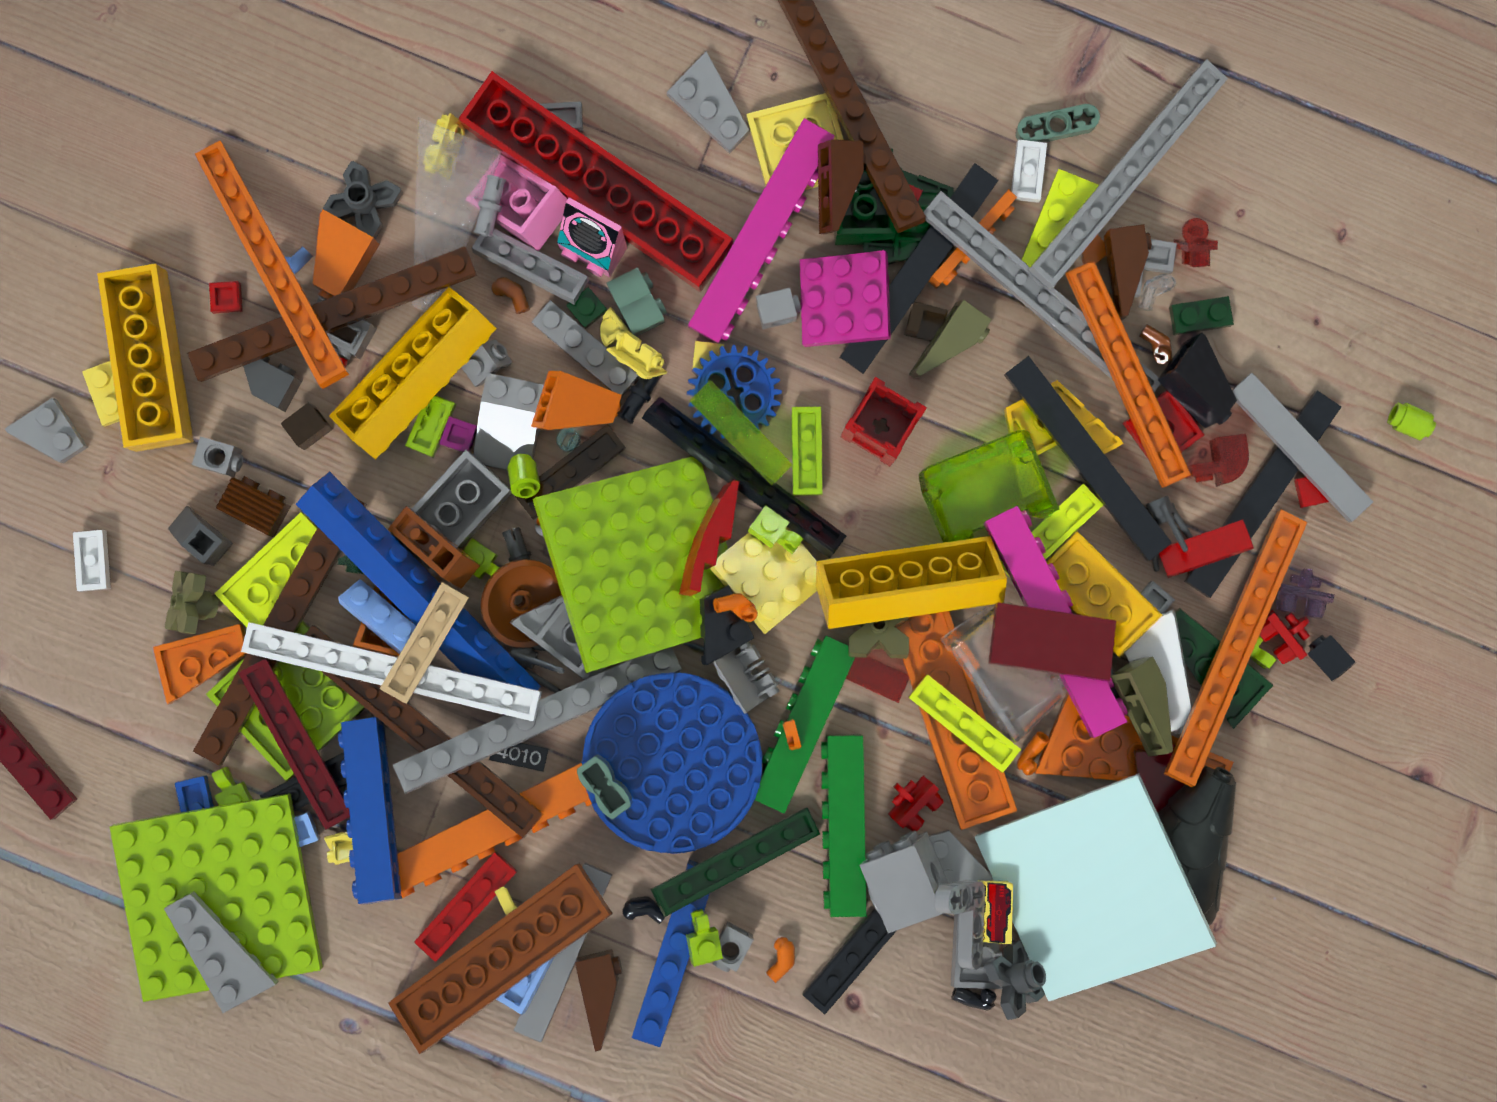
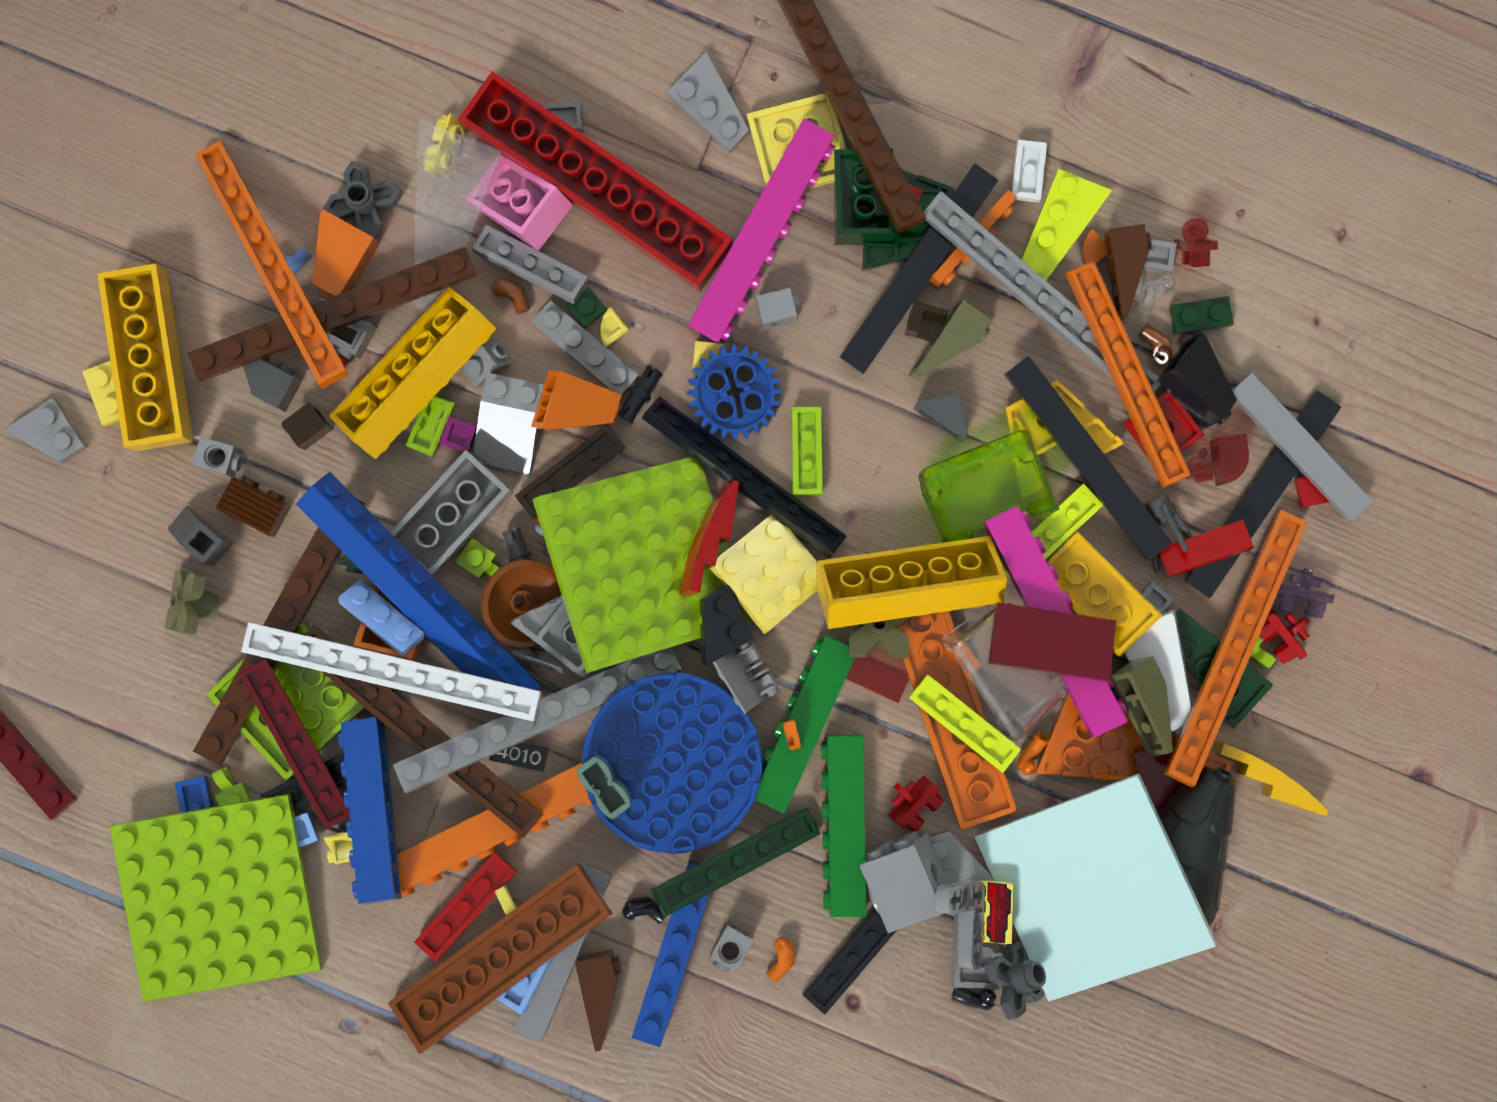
white plate [73,530,111,592] -> none
orange wing [153,624,247,704] -> none
light grey wing [164,891,279,1013] -> none
red tile [209,281,243,314] -> none
neon yellow wing [214,512,318,627] -> none
tan plate [380,582,469,704] -> none
dark orange slope [388,506,480,589] -> none
light grey pin [474,175,506,238] -> none
lime brick [507,454,540,498] -> none
clear light blue hinge [556,428,580,452] -> none
slope [557,198,627,277] -> none
sand green brick [606,267,667,337] -> none
light yellow hinge [606,330,667,379] -> none
lime plate [686,909,723,967] -> none
clear neon green plate [689,380,793,485] -> none
orange arm [713,593,758,622] -> none
lime plate [747,505,803,554] -> none
dark pink plate [800,250,891,347] -> none
reddish brown slope [818,139,866,234] -> none
red container [840,377,927,467] -> none
sand green beam [1015,104,1100,143] -> none
light grey plate [1028,59,1228,289] -> none
black brick [1308,635,1356,682] -> none
lime brick [1387,402,1436,441] -> none
none -> dark grey slope [913,393,968,442]
none -> yellow slope [1213,742,1328,816]

